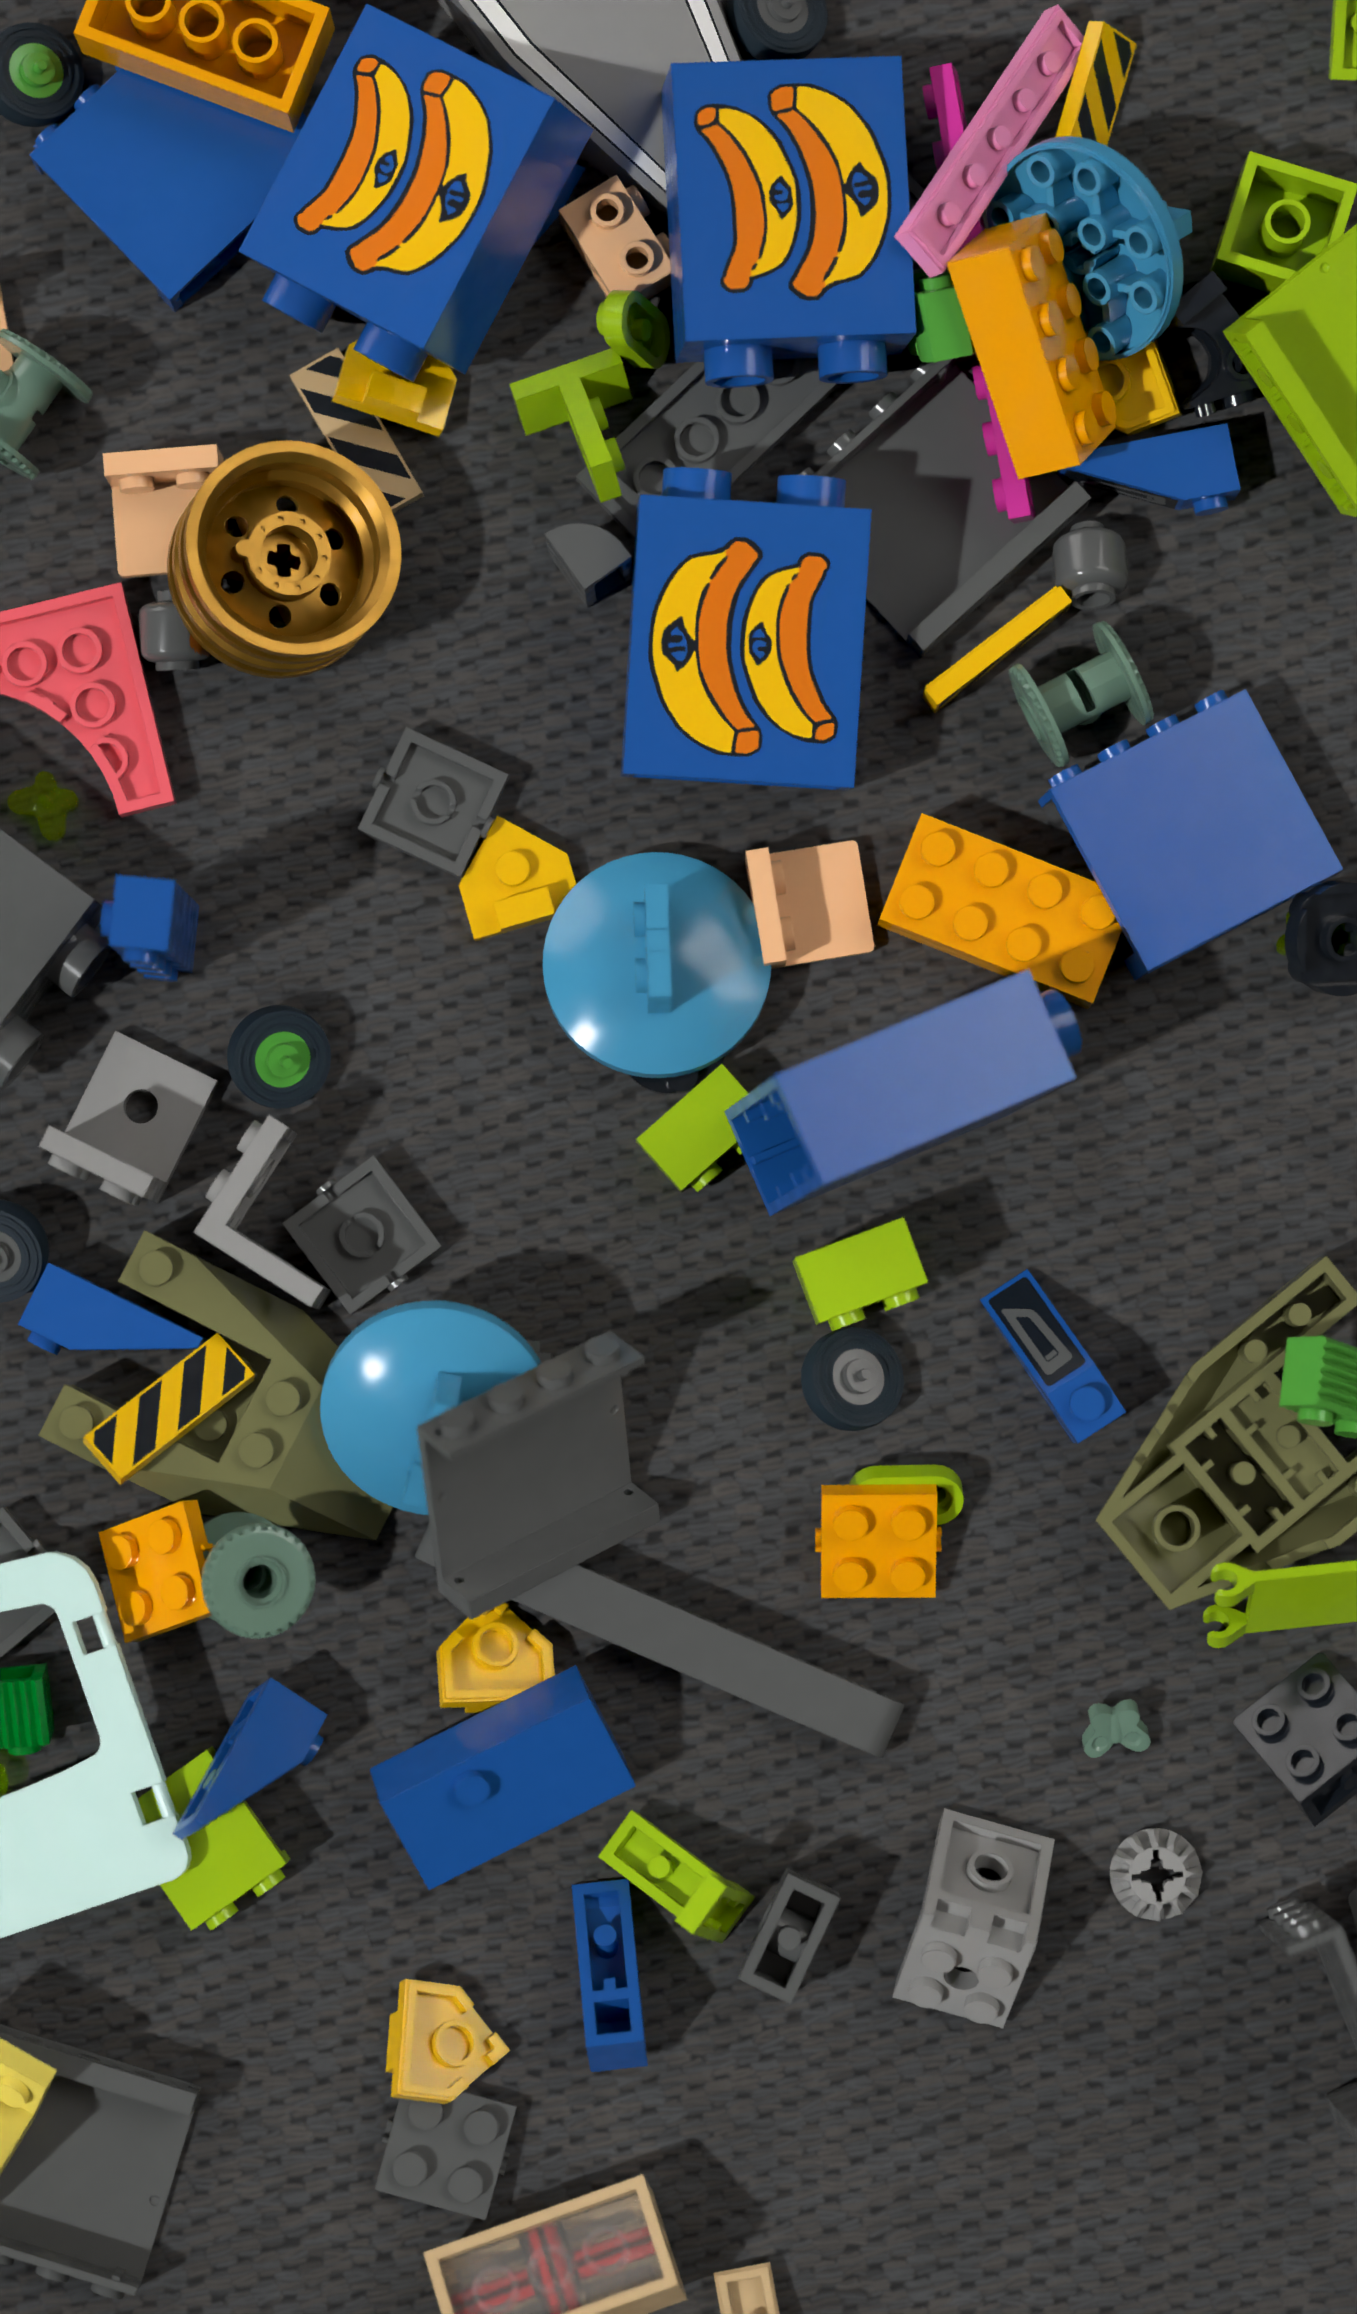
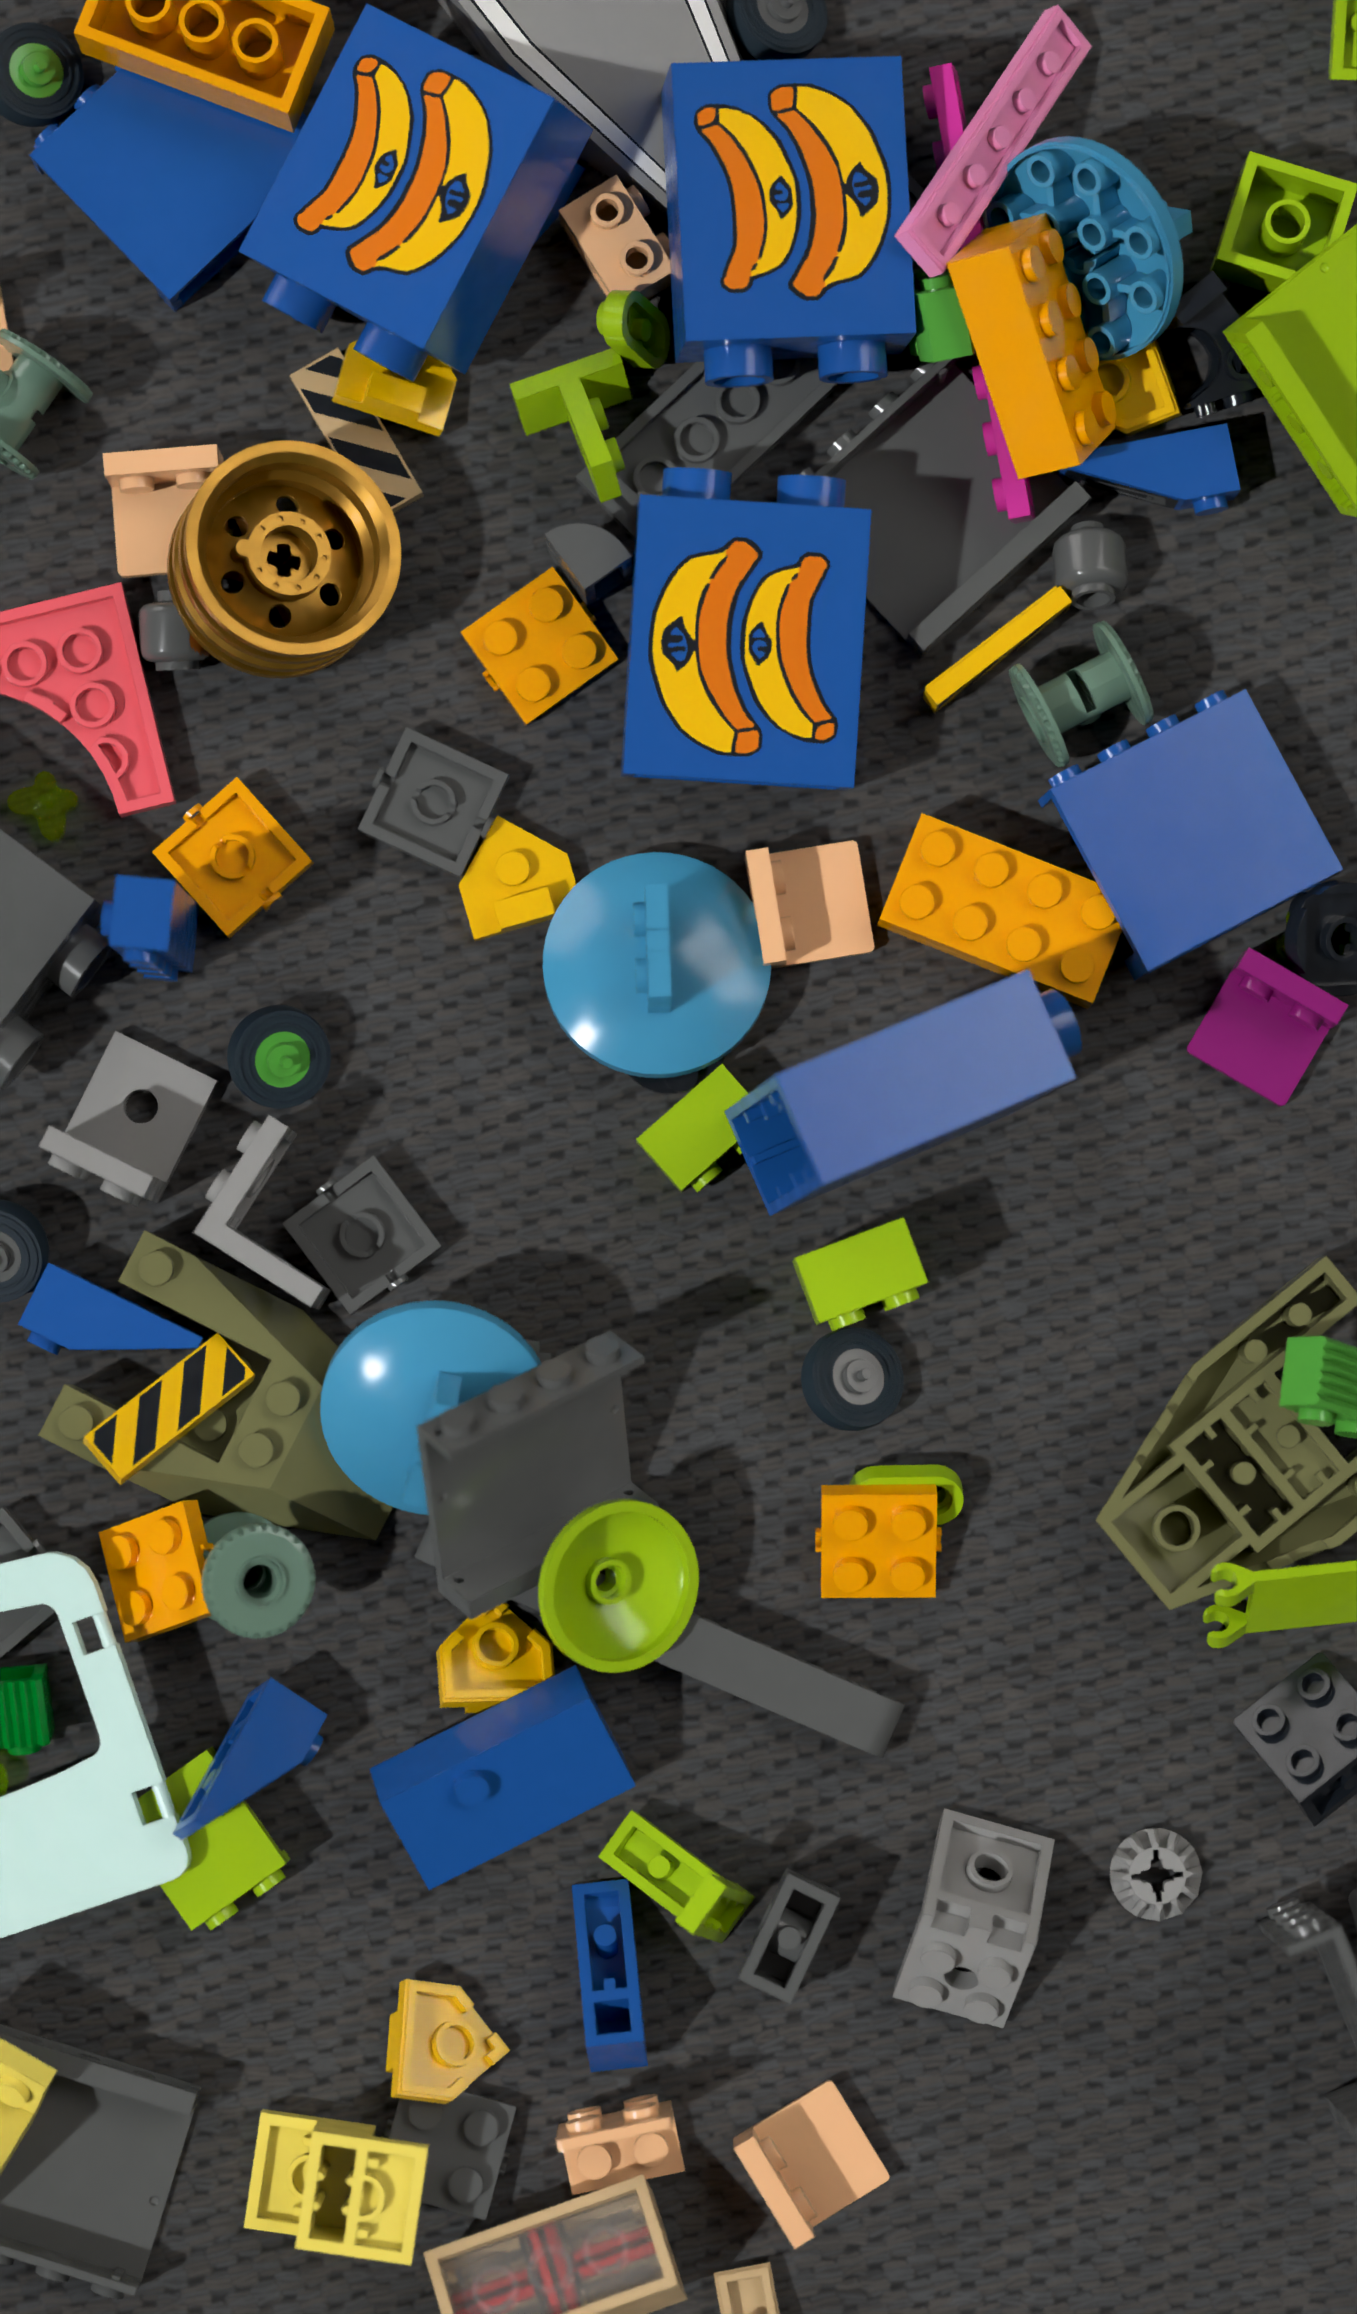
slope [980,1269,1126,1444] -> none
yellow tile [1055,21,1137,146] -> none
sand green piece [1082,1699,1151,1758] -> none
none -> light orange plate [152,777,314,938]
none -> light yellow bracket [244,2109,429,2265]
none -> light orange plate [460,566,618,725]
none -> lime dish [538,1499,699,1673]
none -> light nougat bracket [556,2094,685,2195]
none -> light nougat bracket [733,2080,889,2249]
none -> magenta bracket [1186,947,1349,1107]

